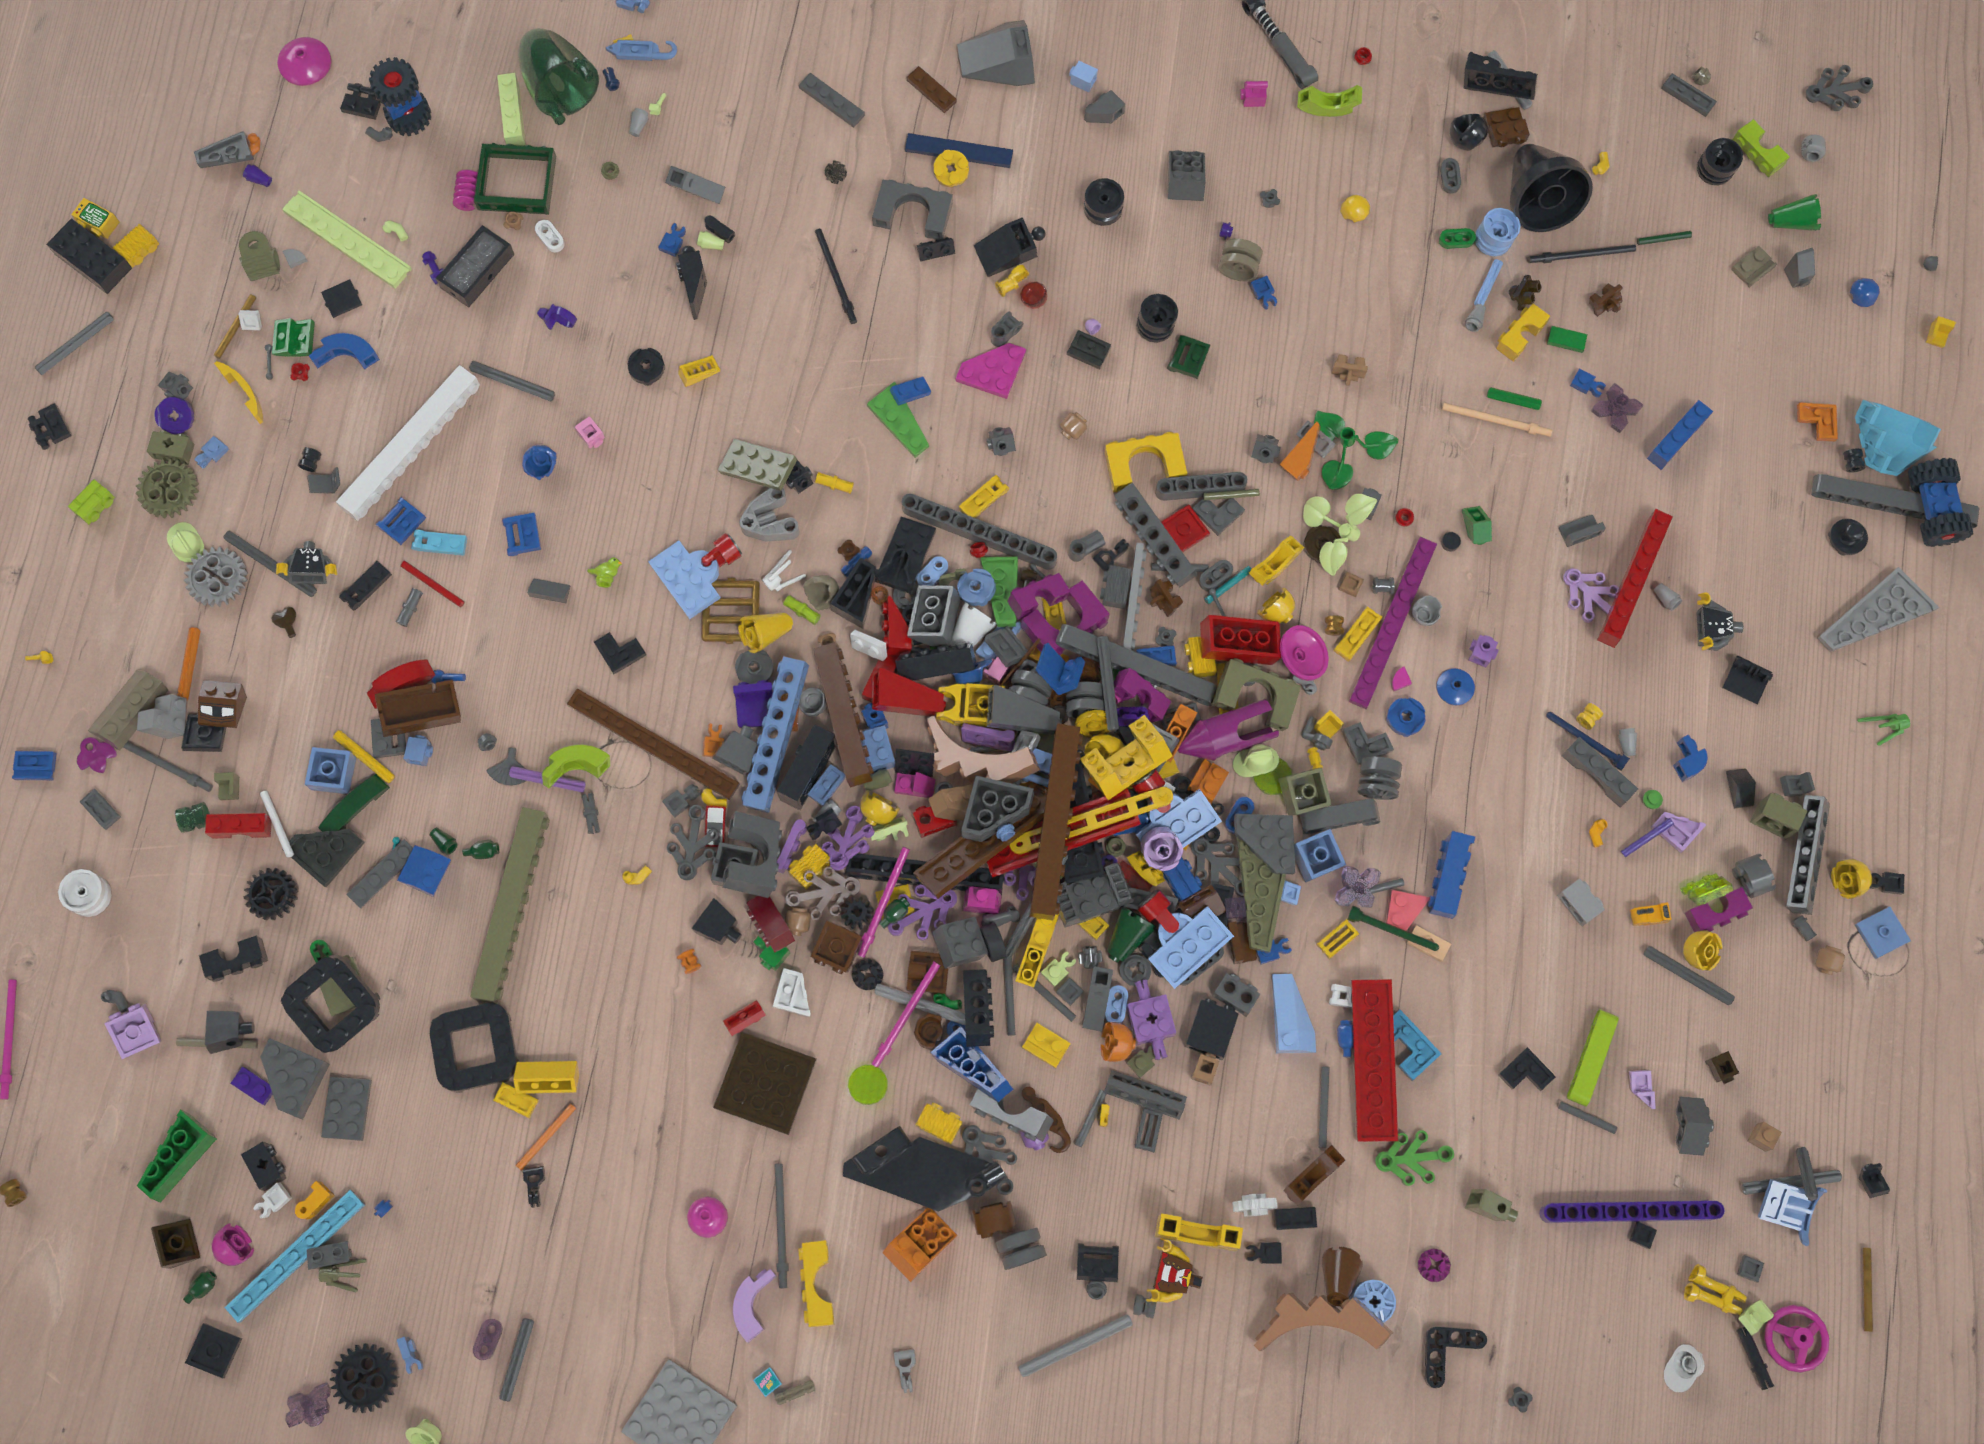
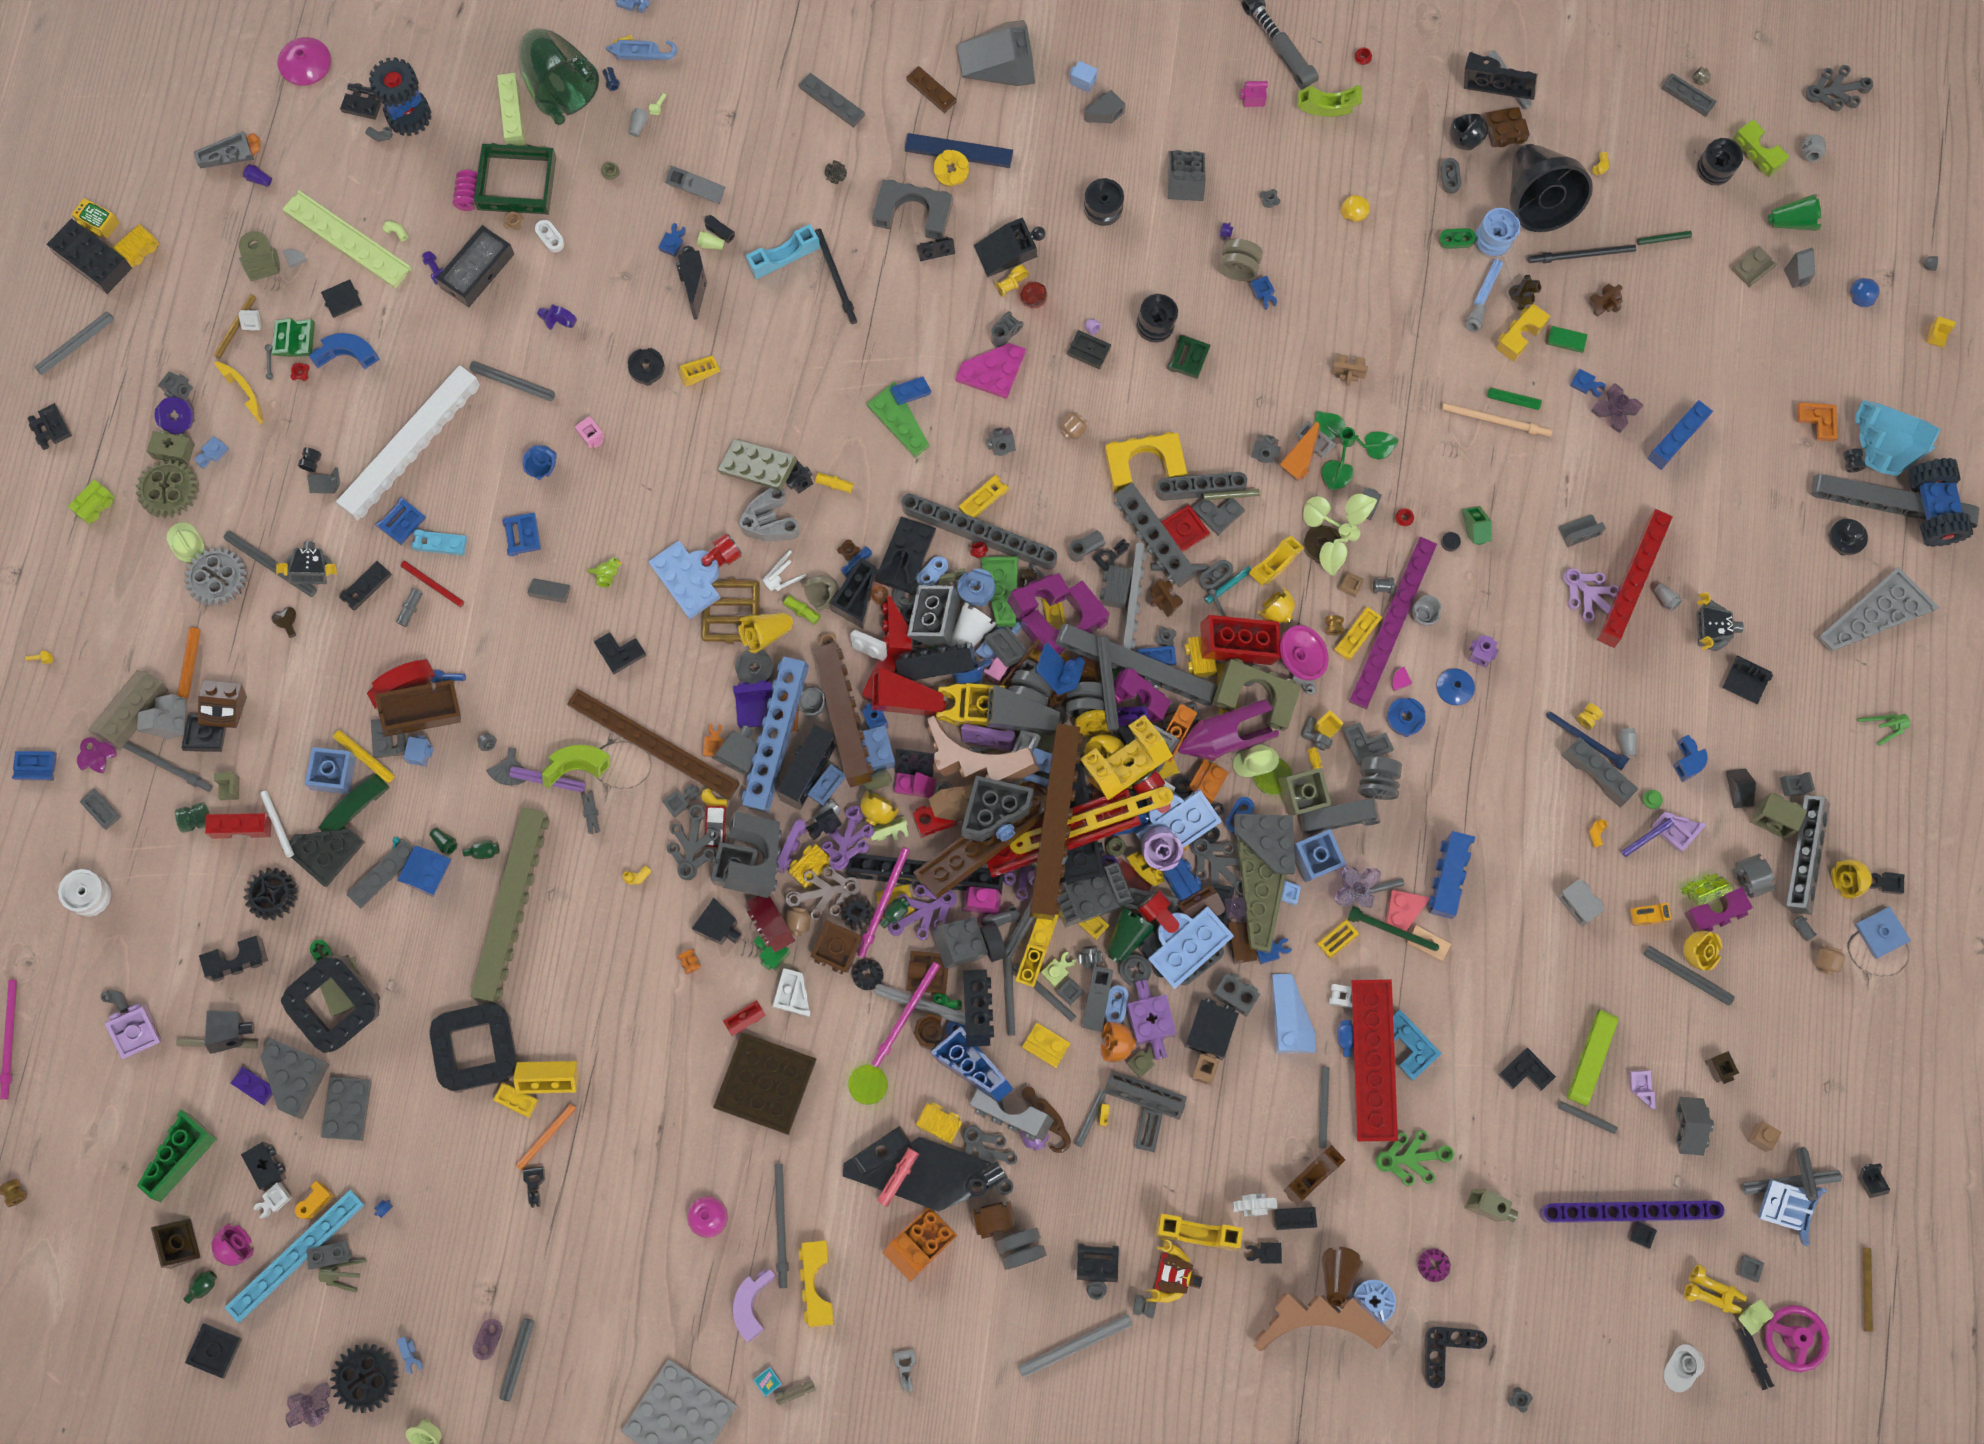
none -> medium azure arch [745,224,820,280]
none -> coral pin [877,1147,919,1207]

